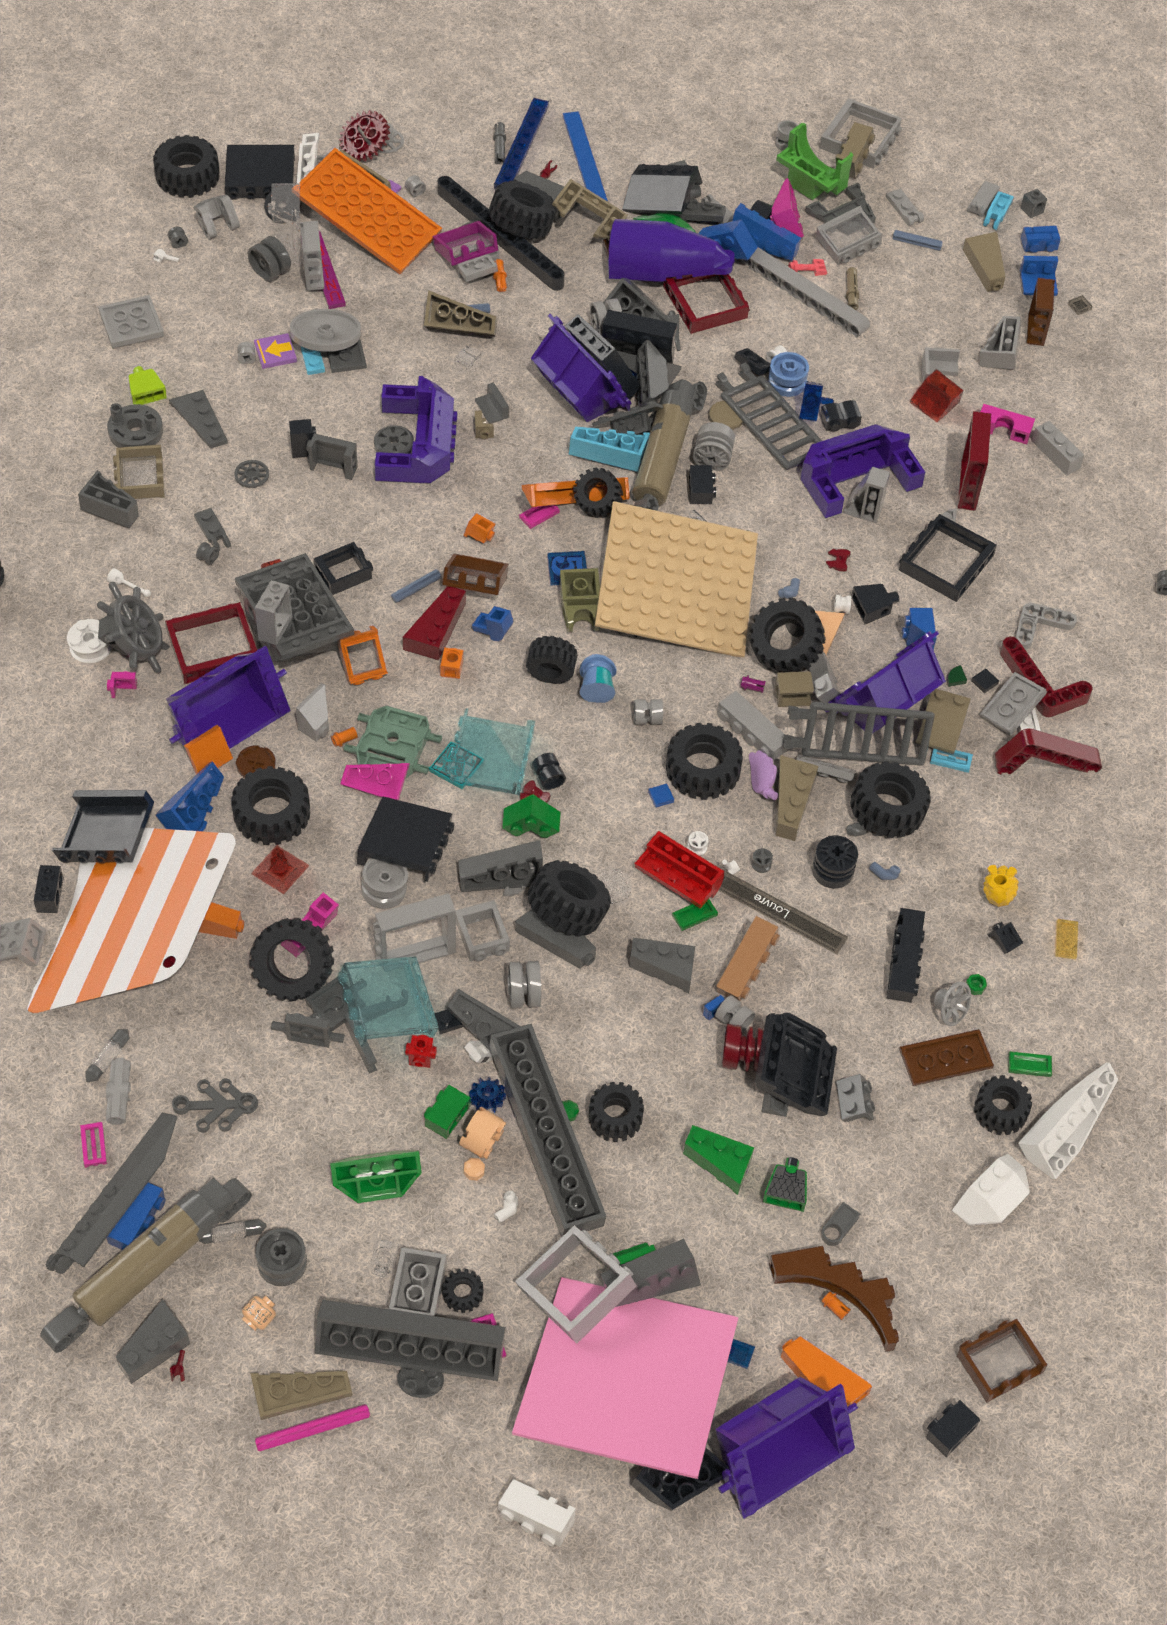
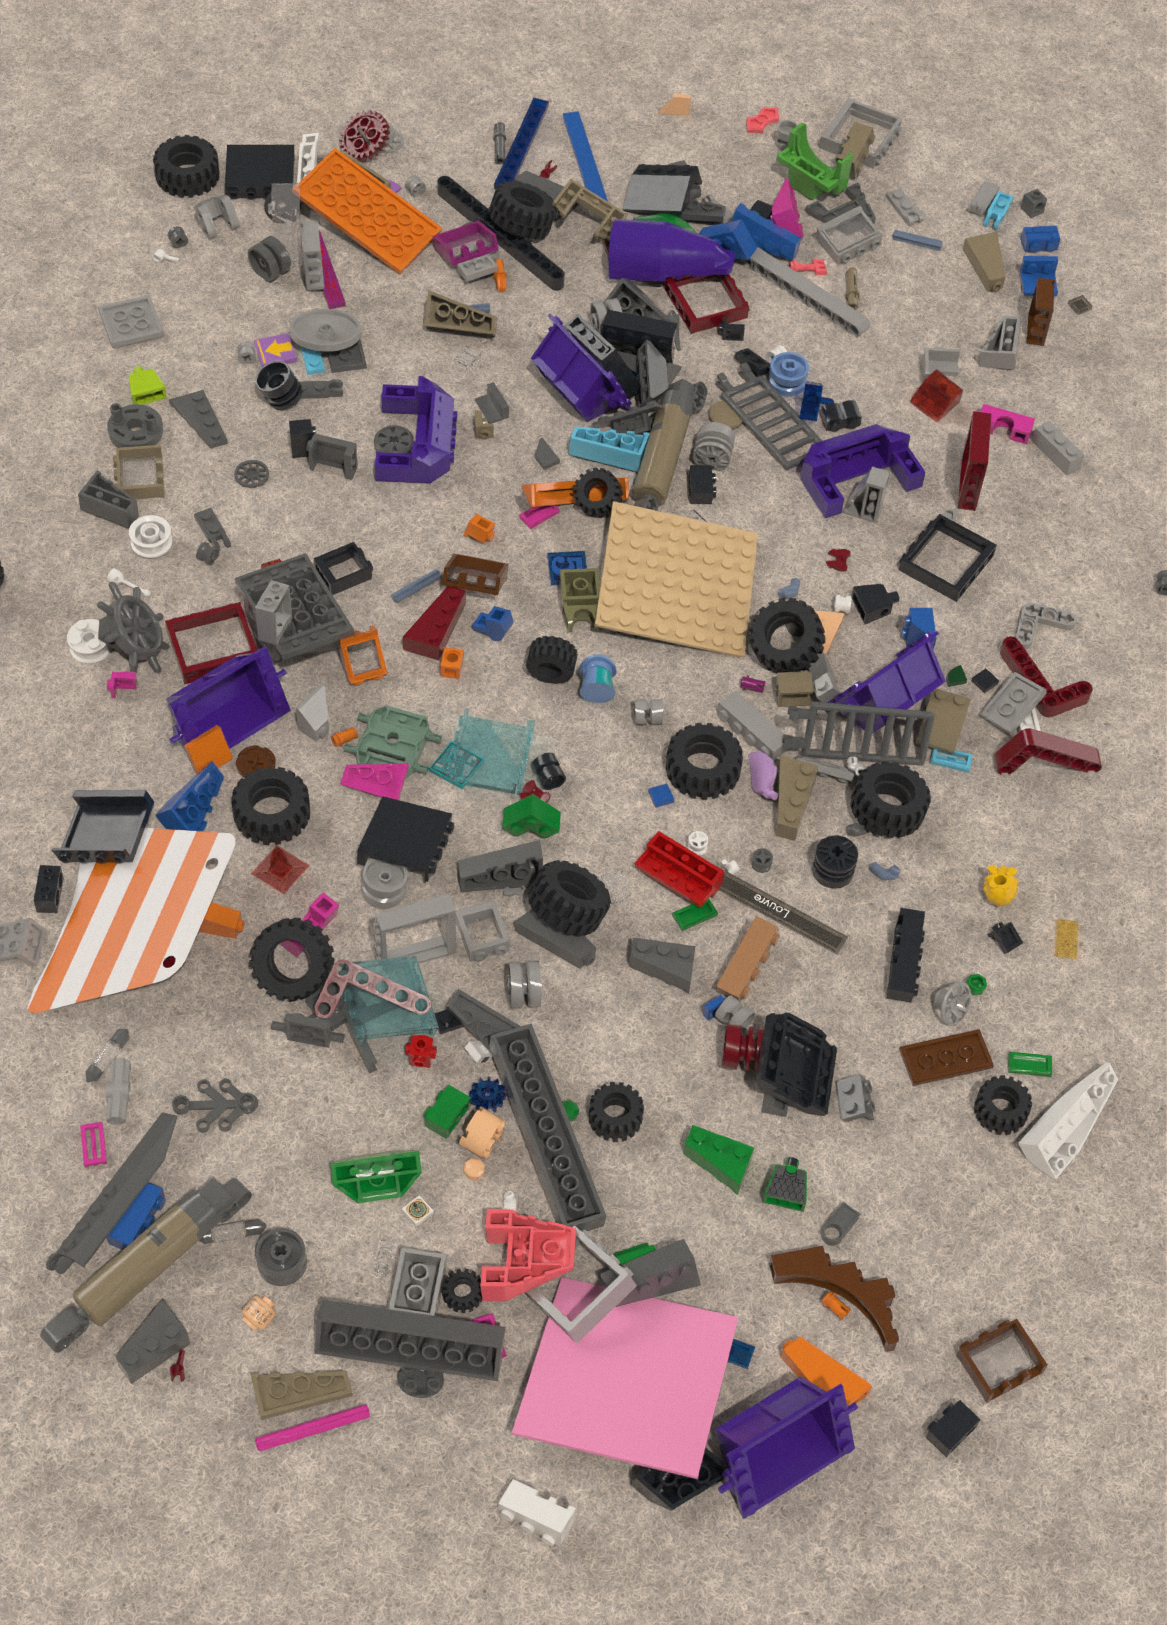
white wedge [952,1154,1030,1226] -> none
none -> white wheel [129,515,173,558]
none -> black wheel [255,361,303,410]
none -> dark grey hinge [299,379,343,399]
none -> beam [314,959,431,1018]
none -> tile [402,1195,434,1227]
none -> coral wedge [481,1209,576,1301]
none -> dark grey tile [535,438,560,470]
none -> light nougat slope [658,94,690,115]
none -> black bracket [719,317,745,341]
none -> coral tile [746,107,779,133]
none -> white arm [847,756,865,776]

